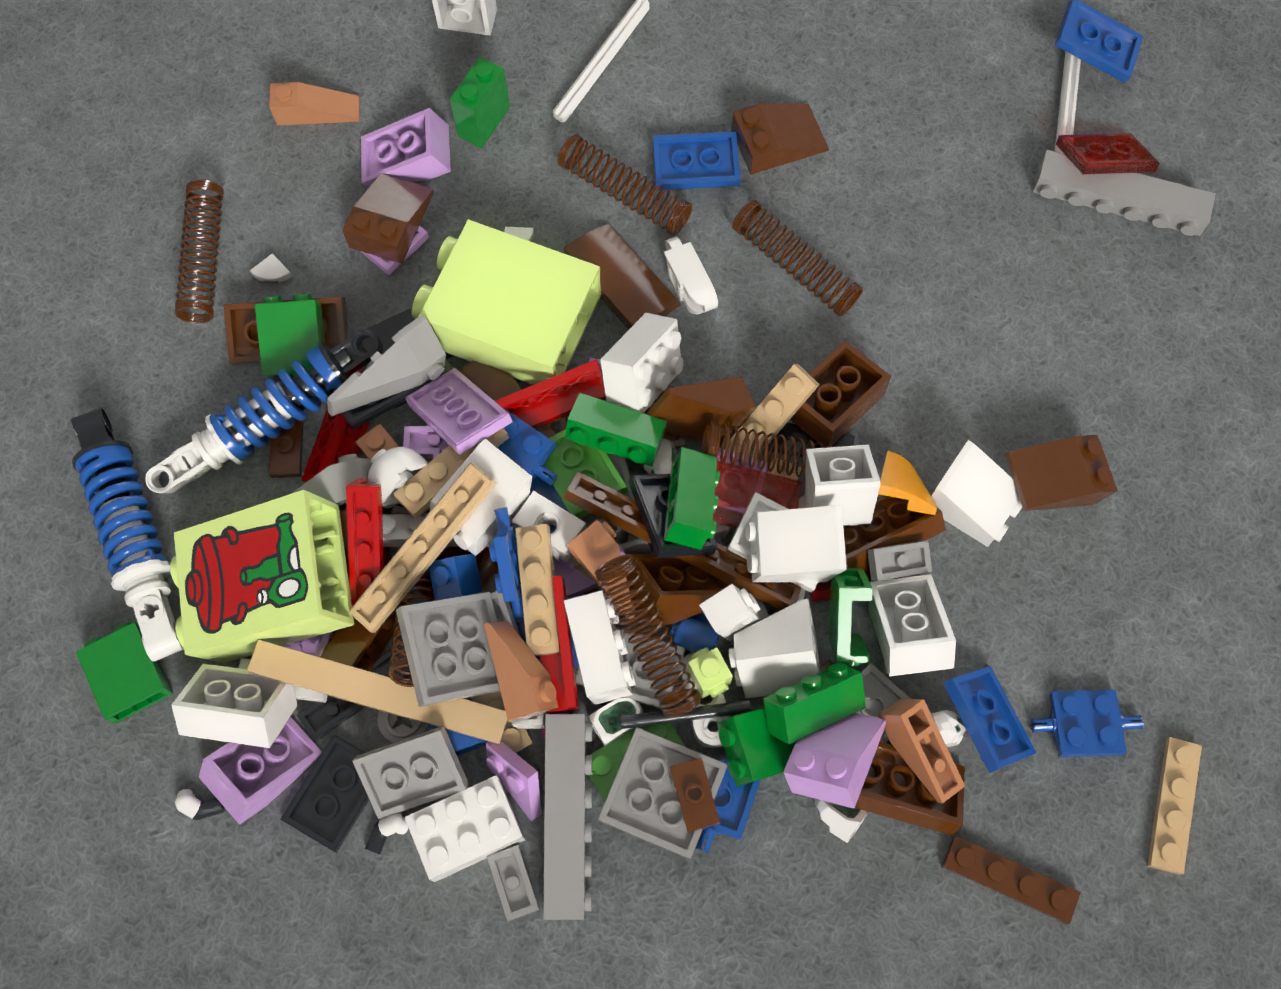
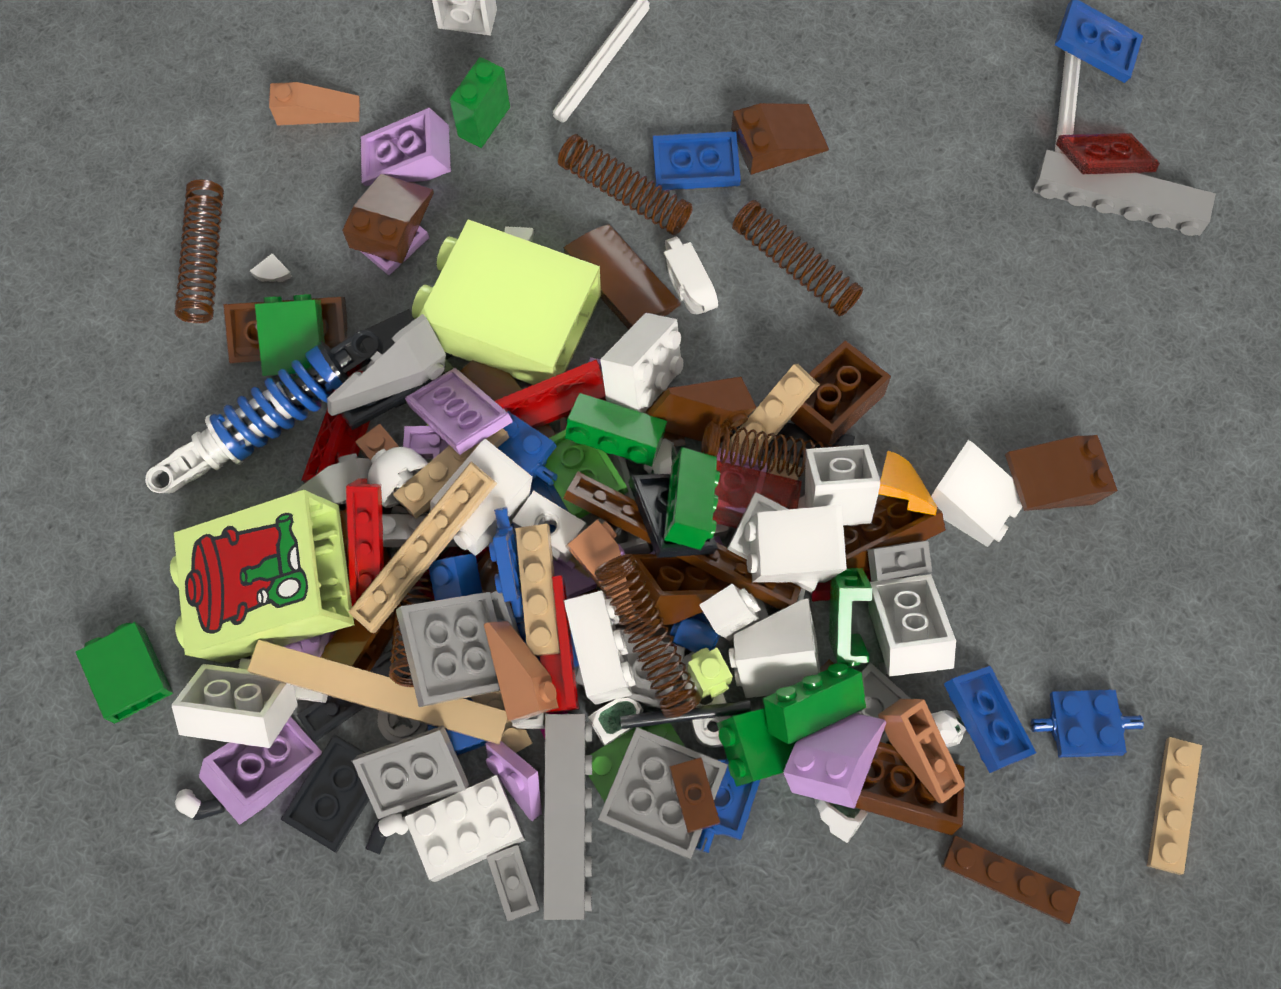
piece [71,407,184,662] -> none
reddish brown plate [269,418,304,478] -> none

